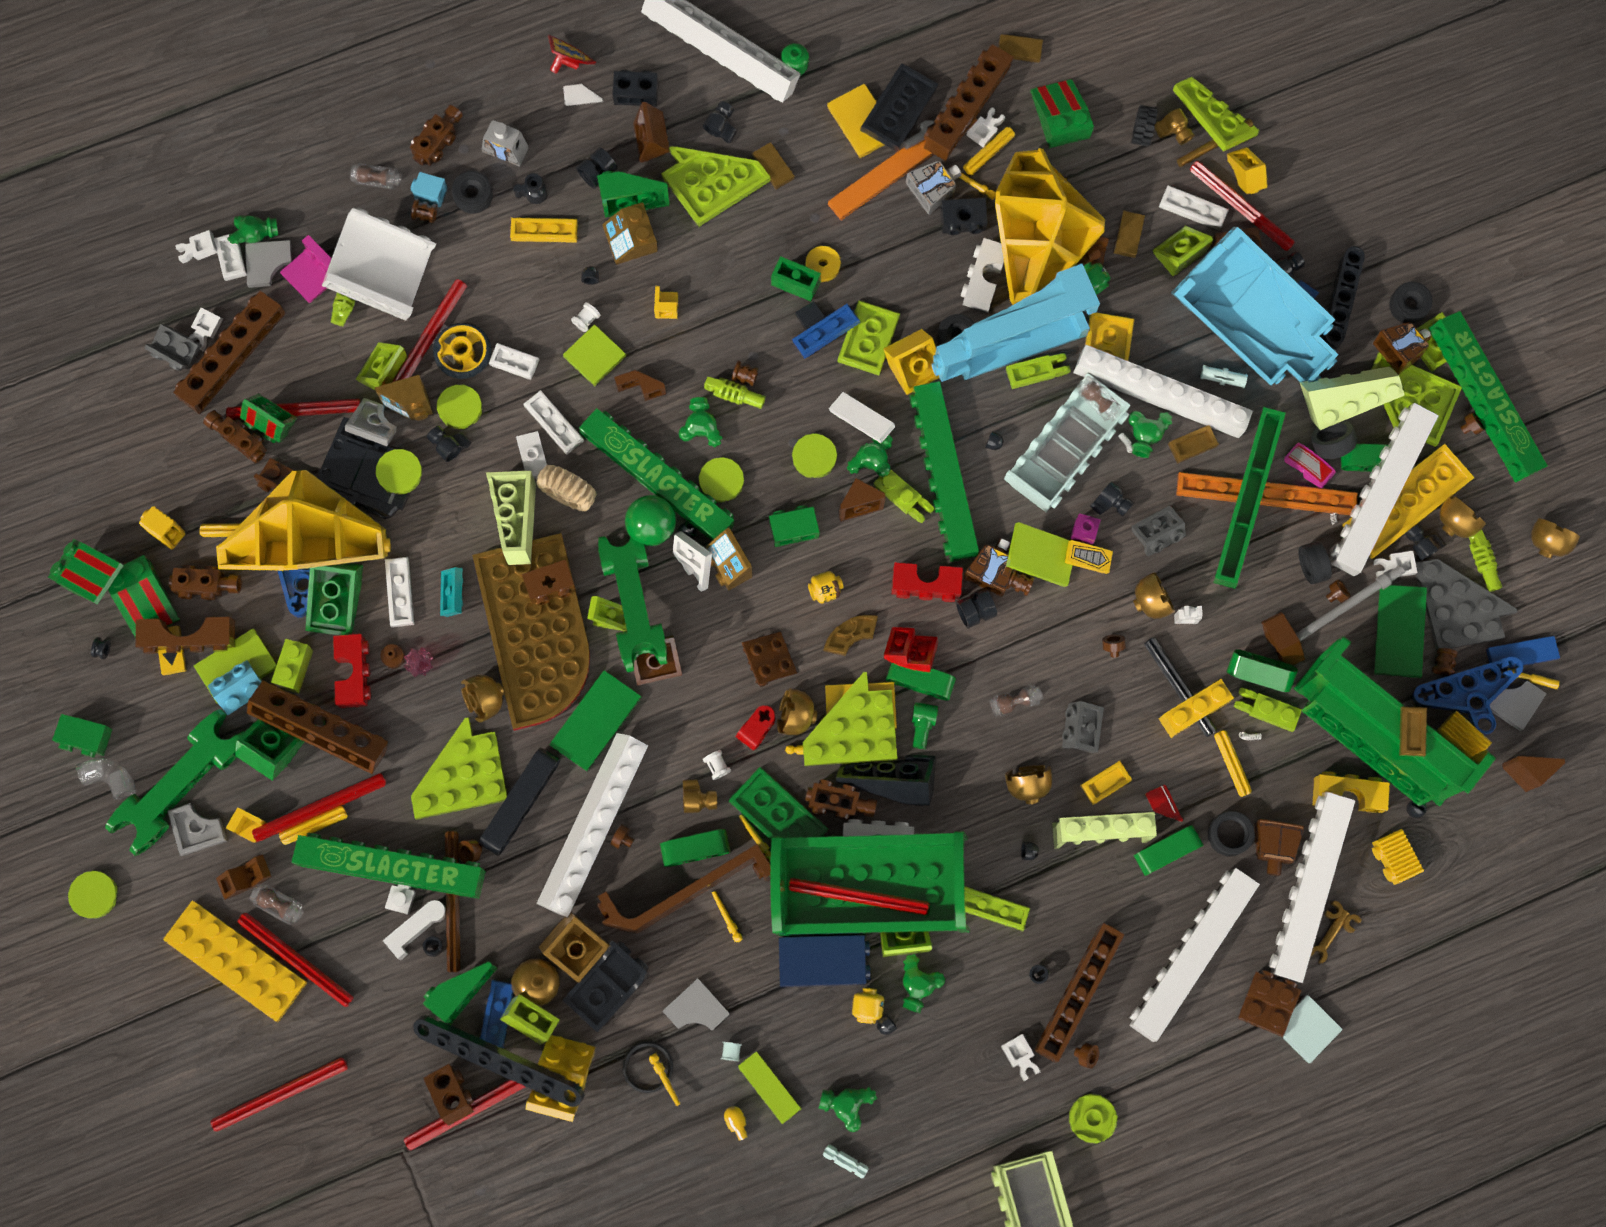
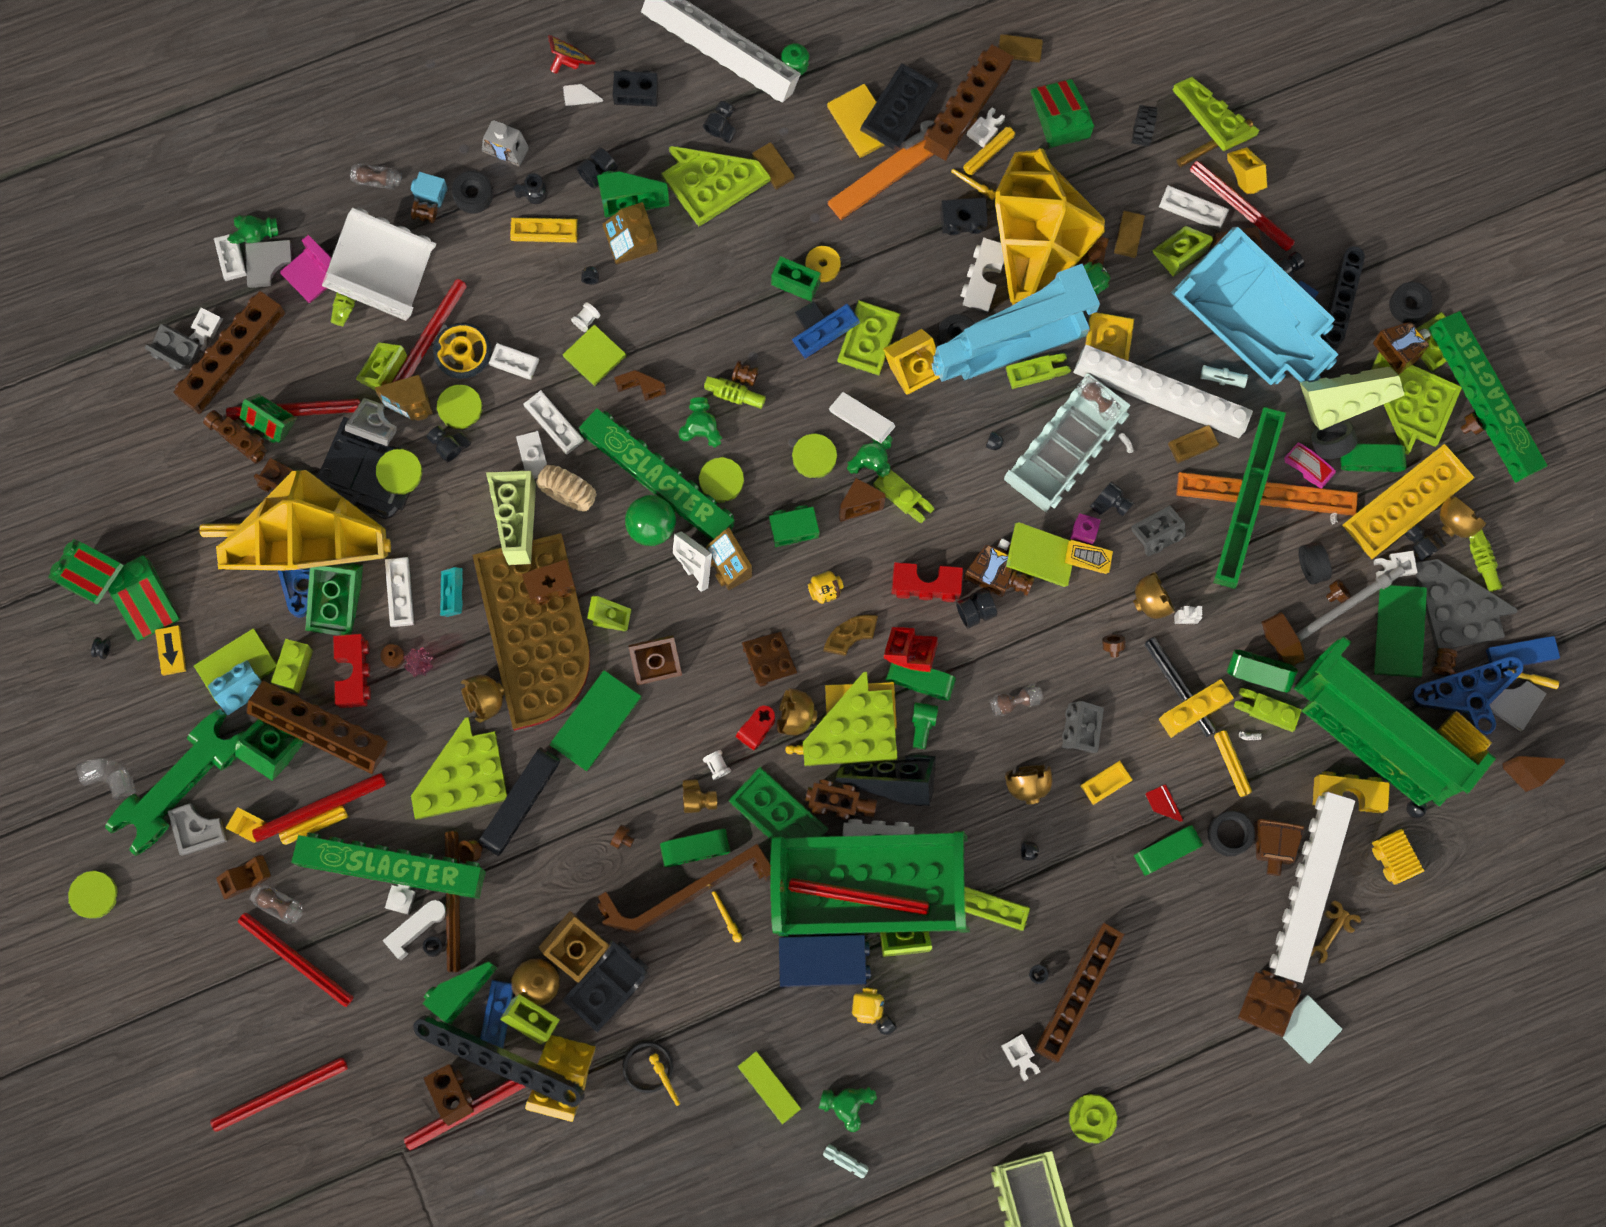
green brick [52,714,113,758] -> none
reddish brown arch [135,617,235,654] -> none
yellow brick [139,506,185,550] -> none
yellow plate [163,900,308,1022] -> none
reddish brown brick [169,565,242,600] -> none
white plate [176,230,217,263] -> none
reddish brown brick [410,105,463,166] -> none
white brick [536,733,648,917] -> none
green piece [598,536,668,673] -> none
reddish brown slope [633,102,670,162] -> none
yellow panel [654,286,678,319] -> none
light grey tile [663,979,730,1030] -> none
black hinge [677,521,697,539] -> none
light aqua axle [721,1042,742,1061] -> none
yellow cylinder [724,1106,748,1141] -> none
yellow piece [739,815,771,862] -> none
green animal [902,954,945,1013] -> none
torso [906,161,961,215] -> none
green brick [909,381,979,562] -> none
yellowish green window [1052,812,1157,849] -> none
reddish brown tile [1074,1043,1099,1069] -> none
green animal [1128,411,1172,458] -> none
white brick [1129,868,1260,1042] -> none
pearl gold piece [1154,108,1195,145] -> none
white brick [1330,403,1439,576] -> none
pearl gold tile [1399,707,1427,756] -> none
pearl gold cylinder [1531,518,1580,559] -> none

